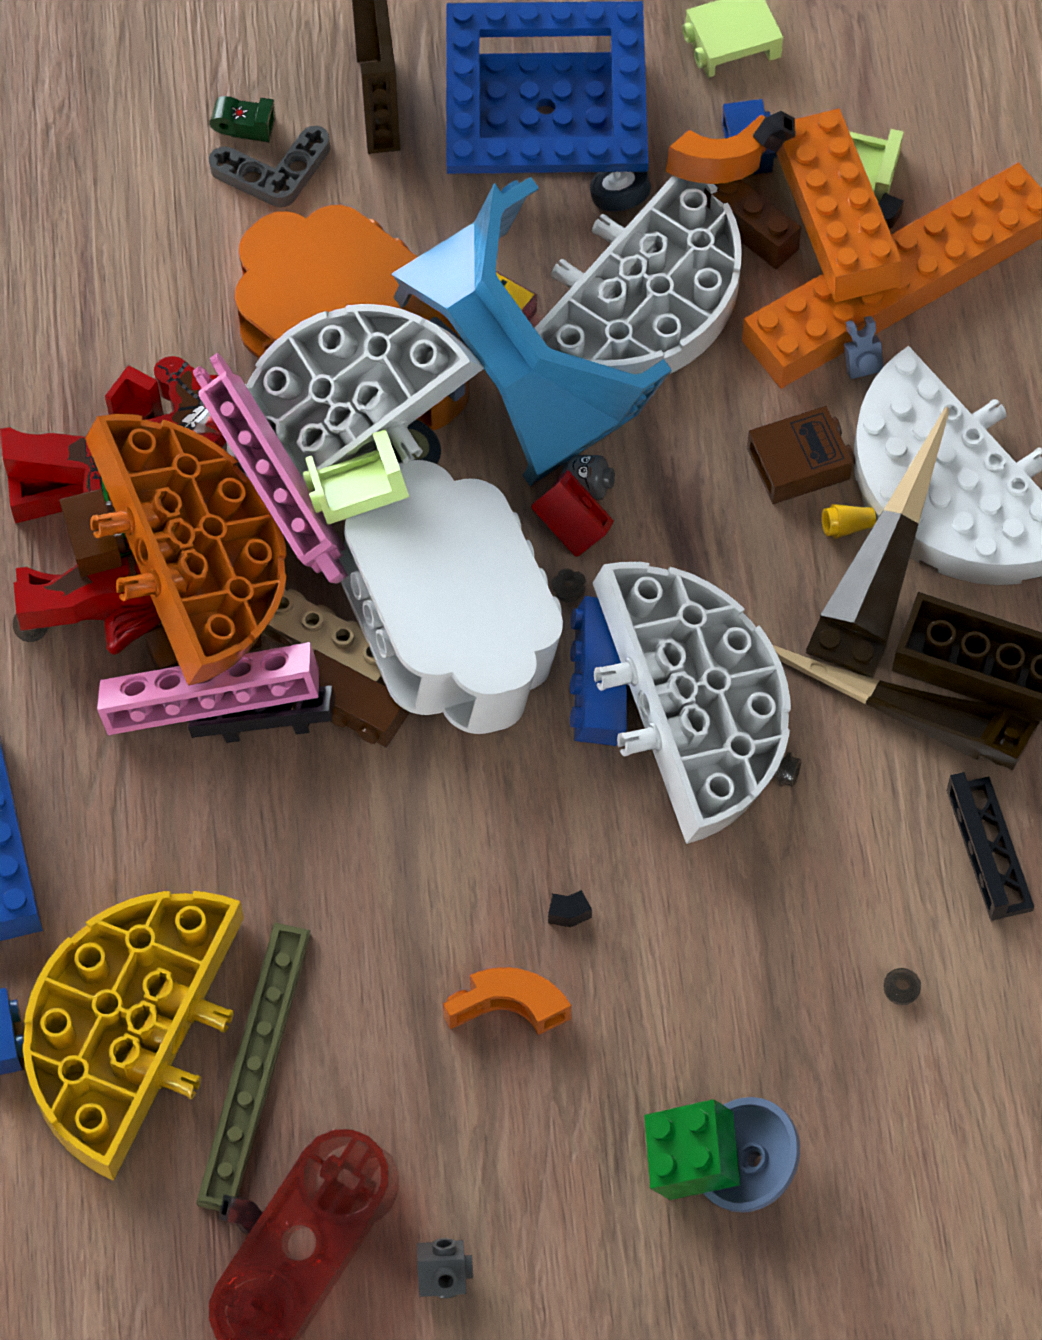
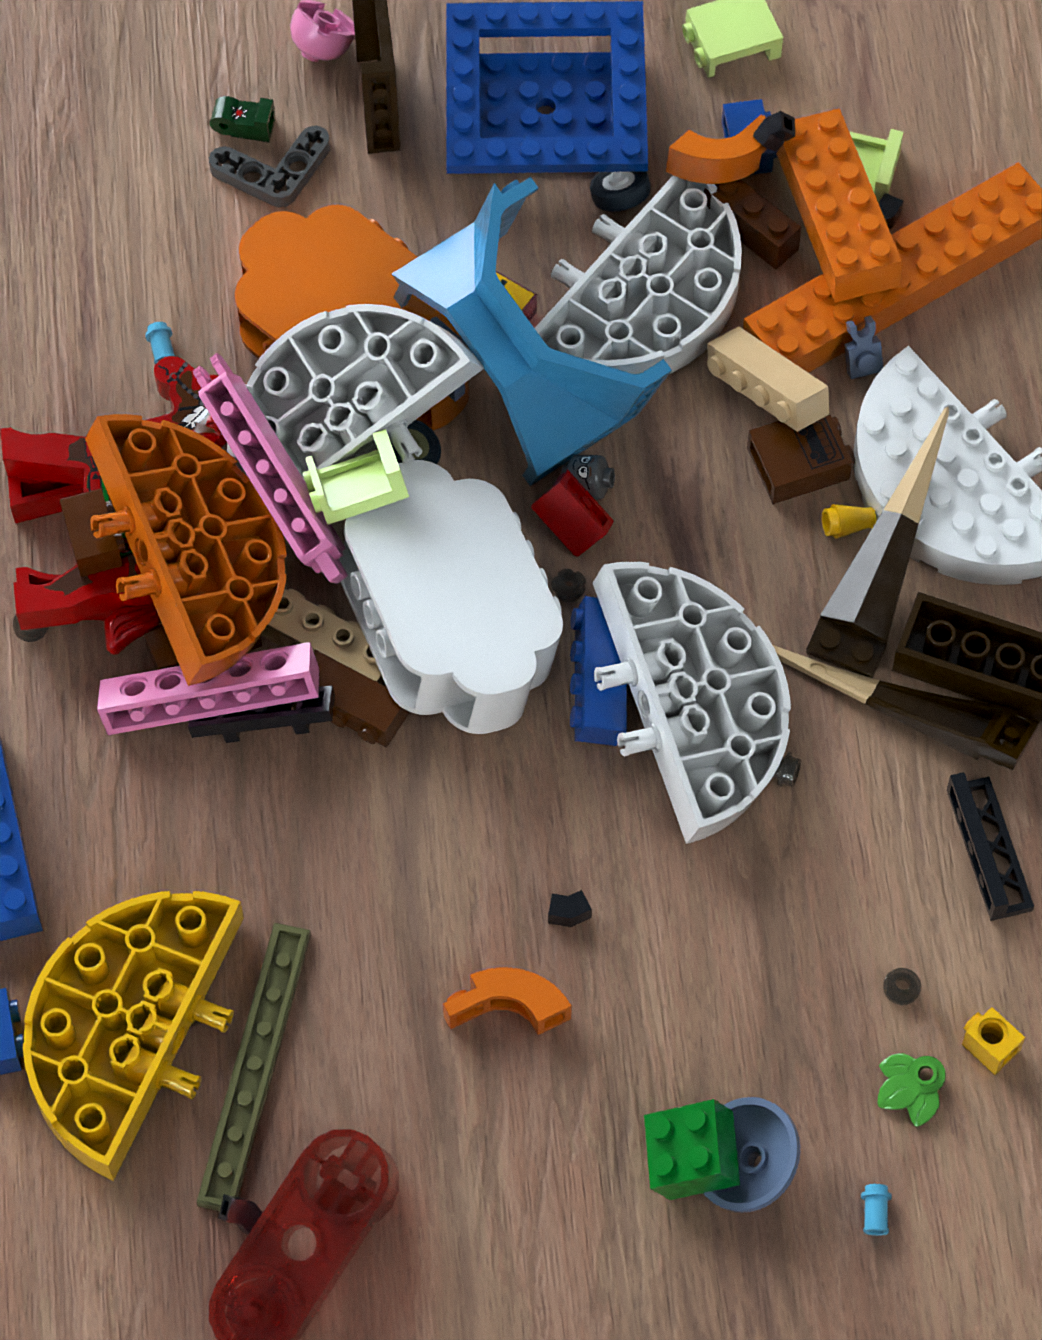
red panel [105,365,164,420] -> none
dark grey brick [417,1238,473,1298] -> none
none -> medium azure pin [145,322,175,364]
none -> bright pink cylinder [290,0,355,62]
none -> tan brick [707,327,829,432]
none -> medium azure pin [861,1184,892,1236]
none -> bright green plate [877,1053,946,1127]
none -> yellow brick [962,1007,1026,1075]

